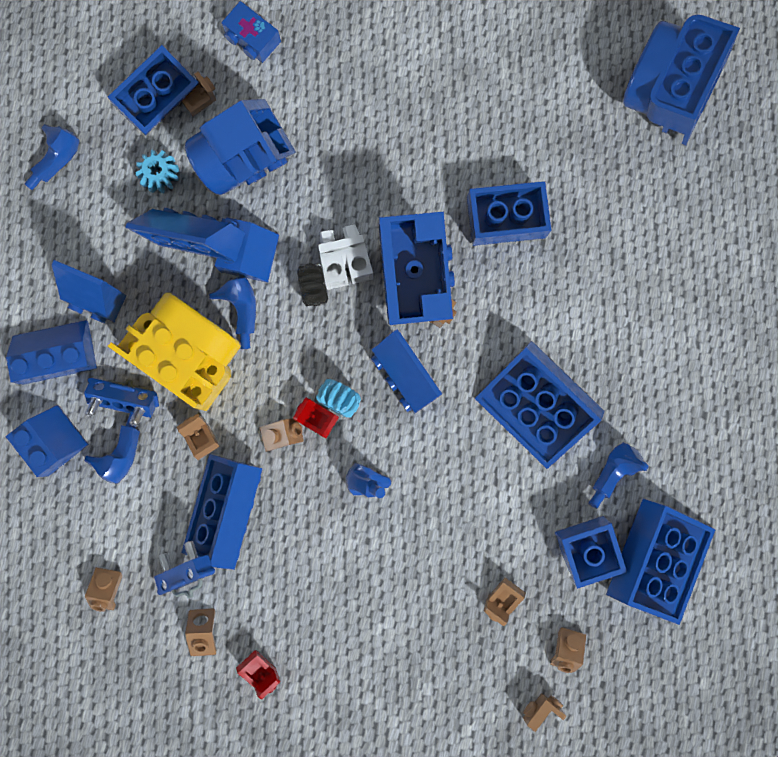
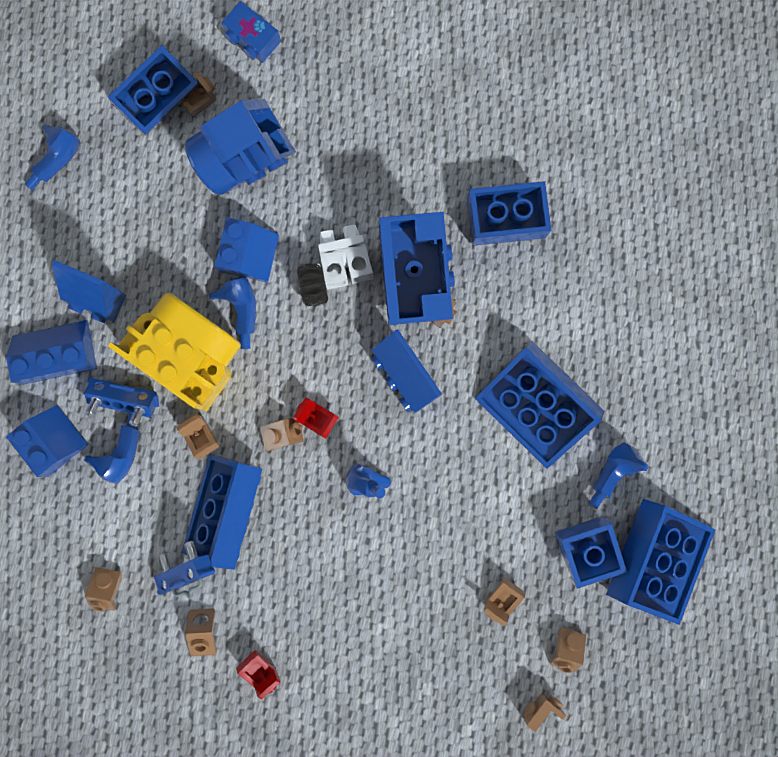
blue slope [125,208,245,262] -> none
medium azure gear [135,150,180,194] -> none
medium azure gear [316,379,361,418] -> none
blue brick [623,14,740,145] -> none

